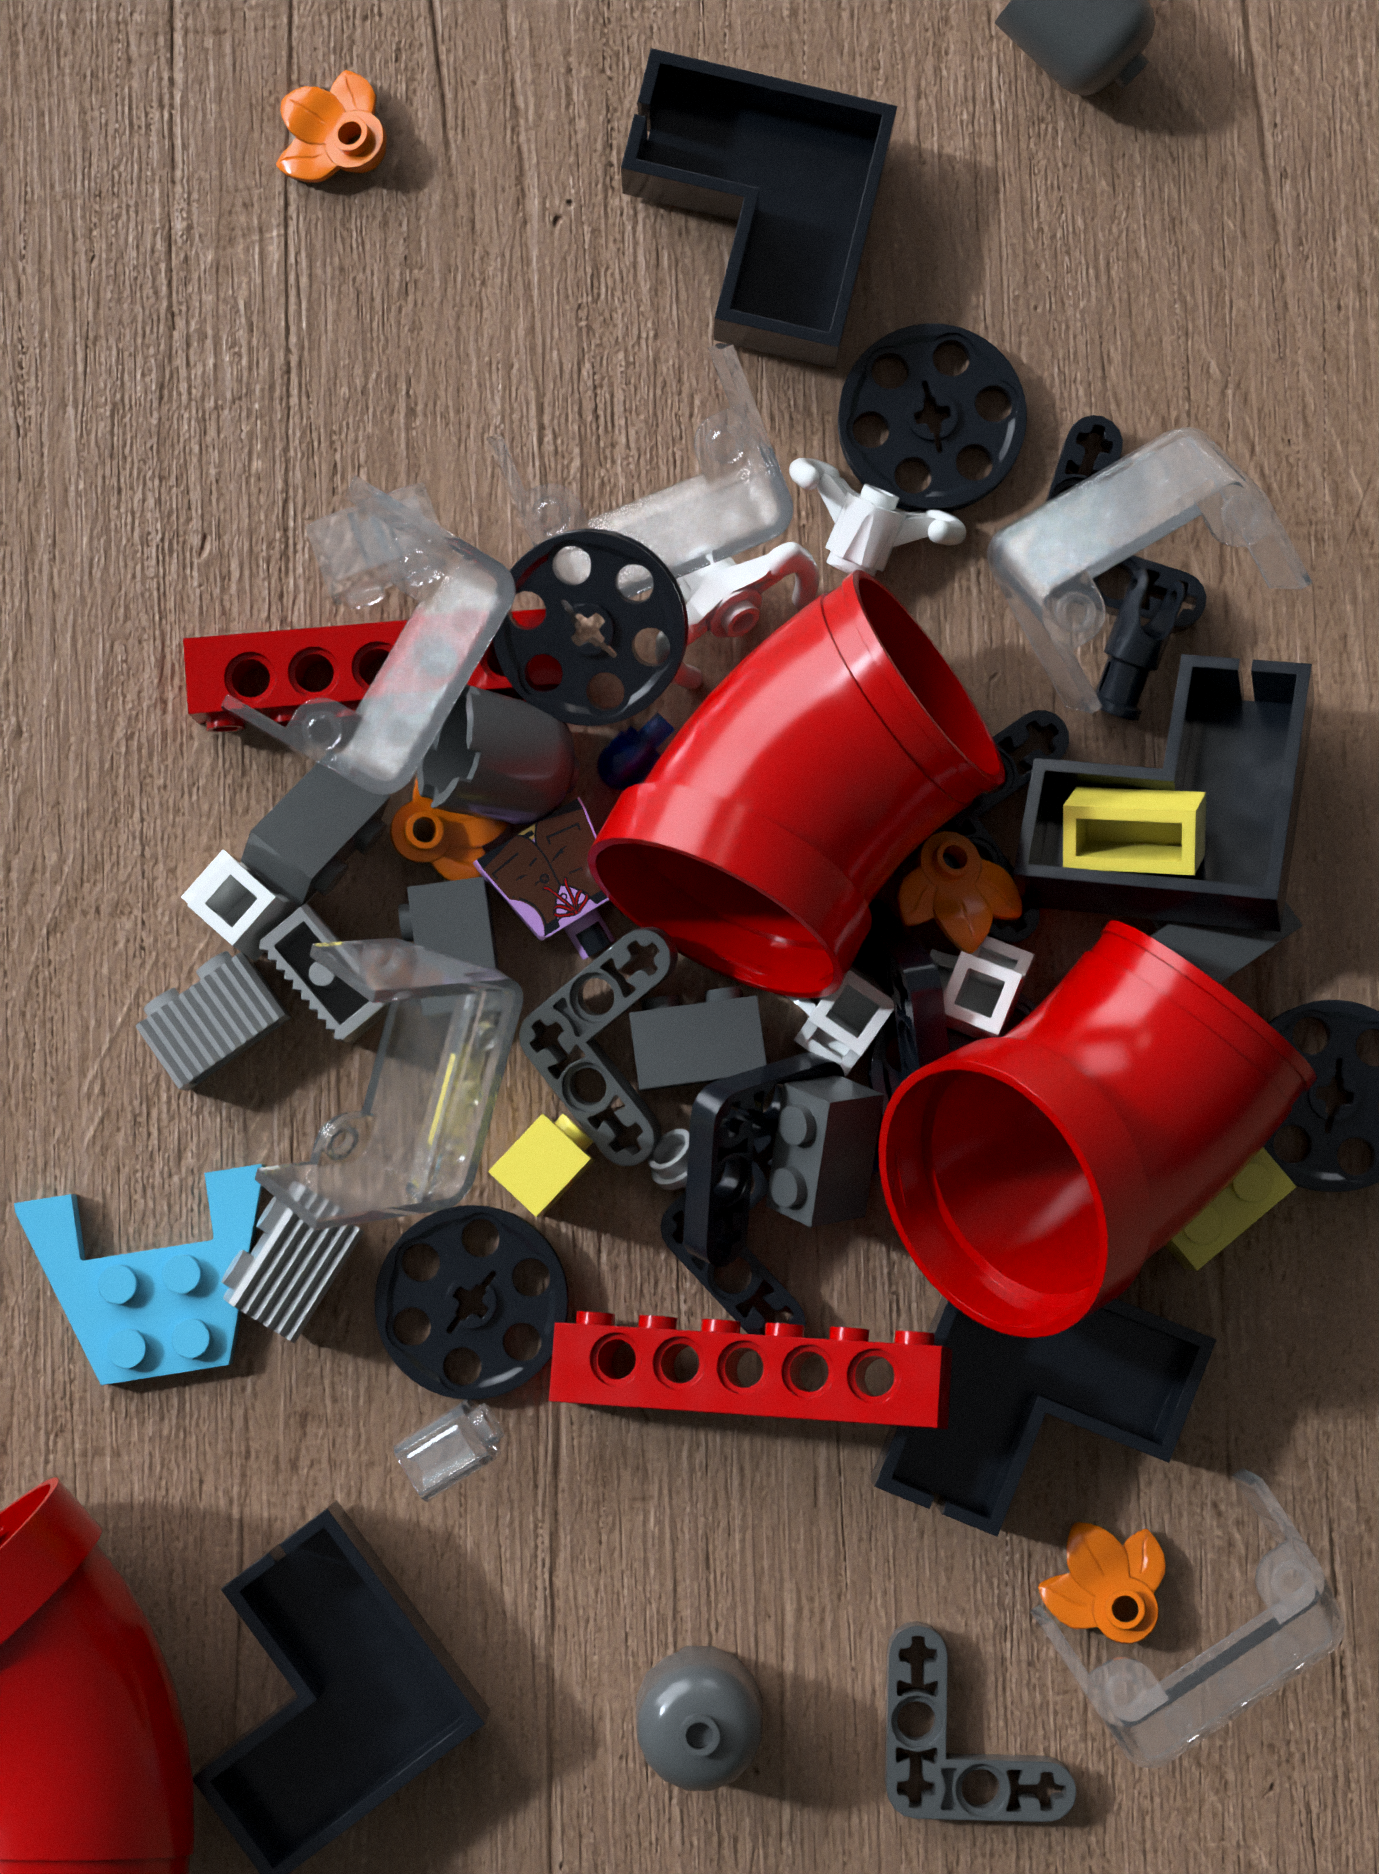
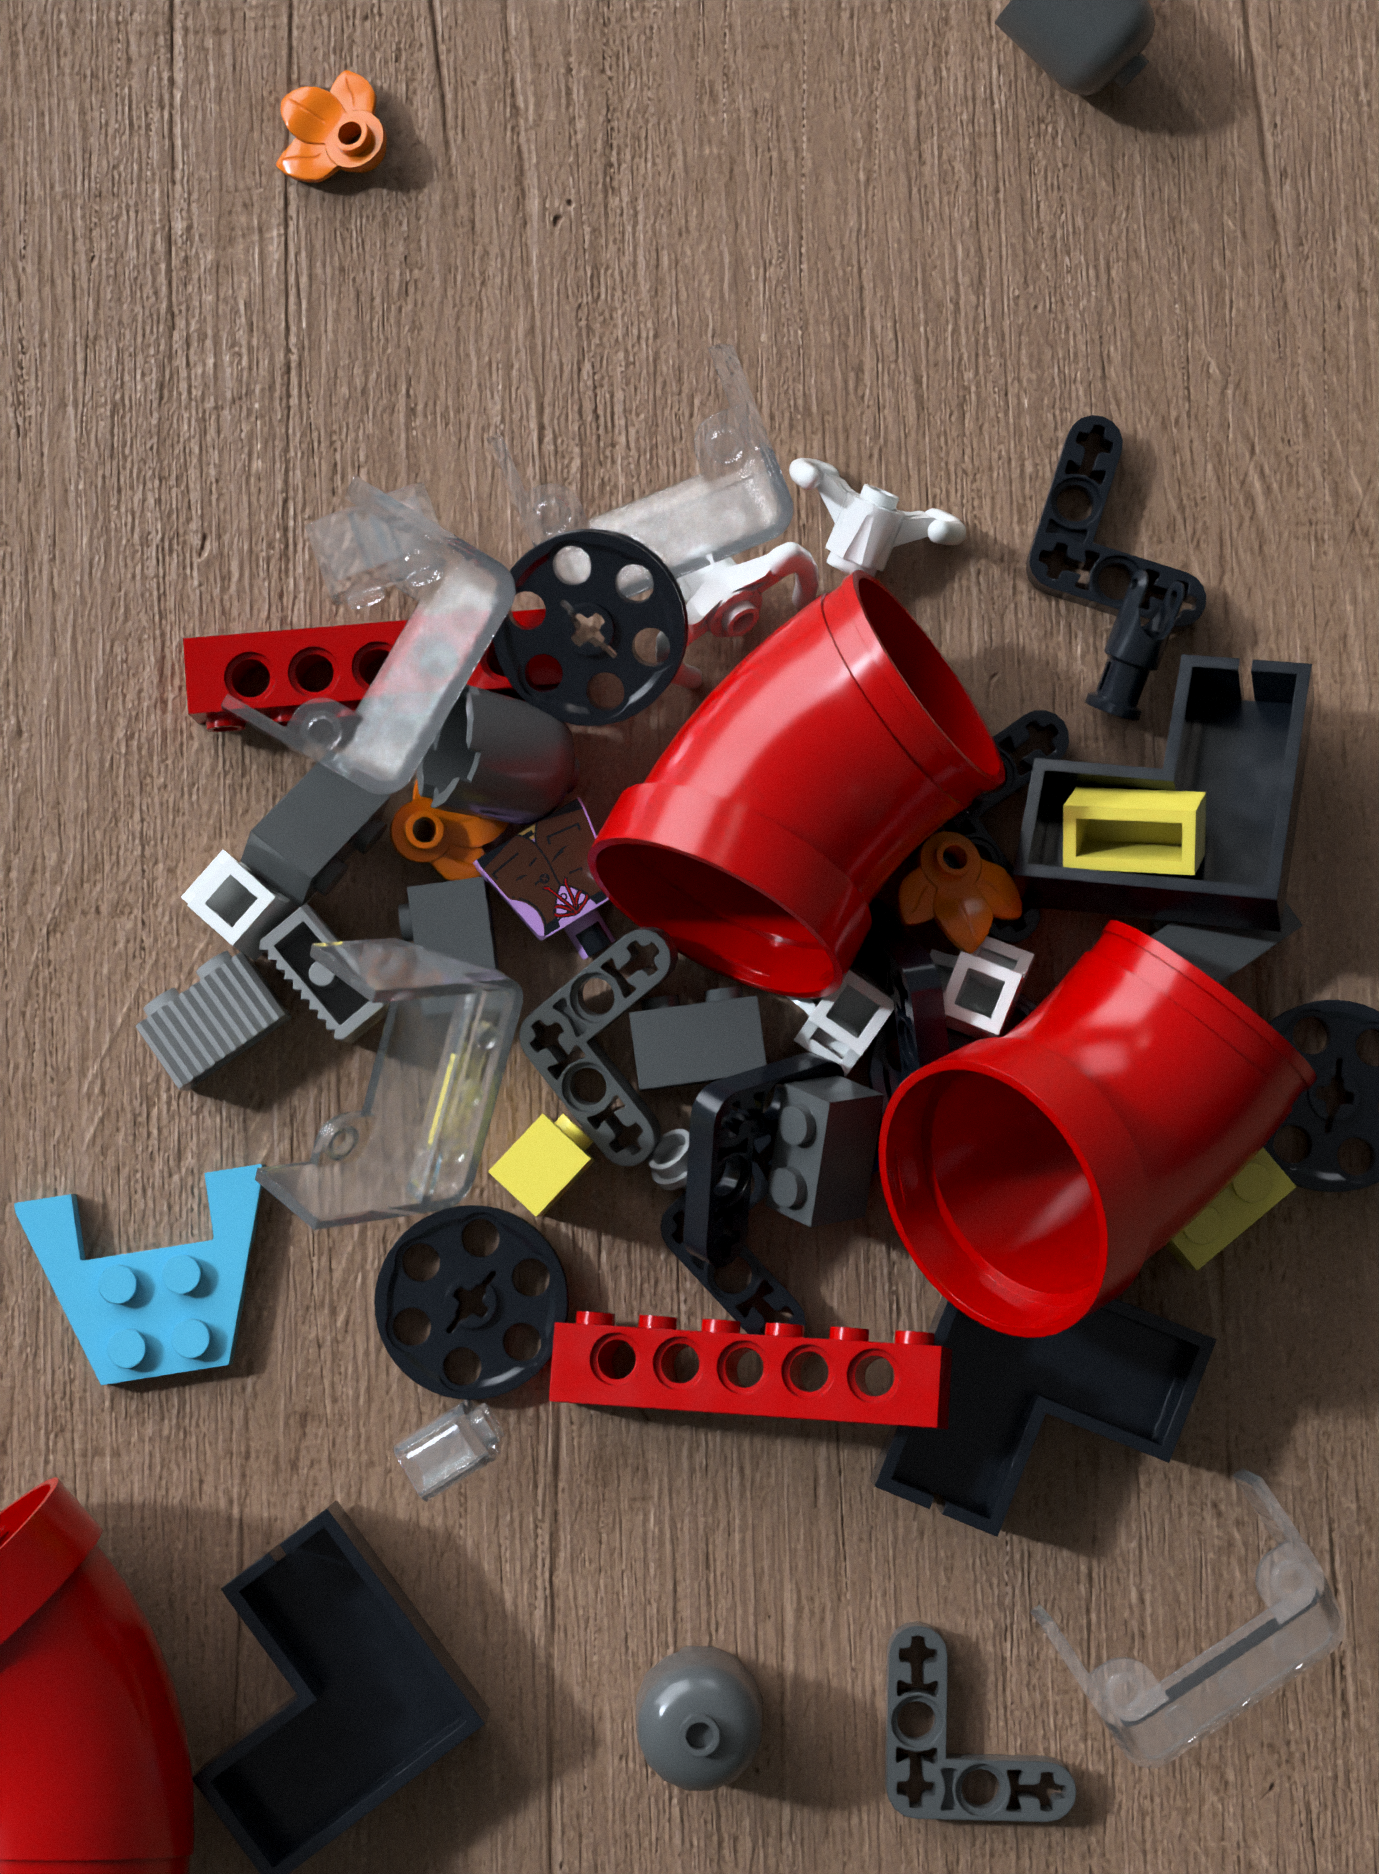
light grey brick [221,1188,364,1343] -> none
clear blue cylinder [597,712,675,791] -> none
black piece [621,48,898,369] -> none
black wedge [838,323,1027,513] -> none
clear windscreen [987,427,1313,714] -> none
orange plate [1038,1522,1166,1644] -> none

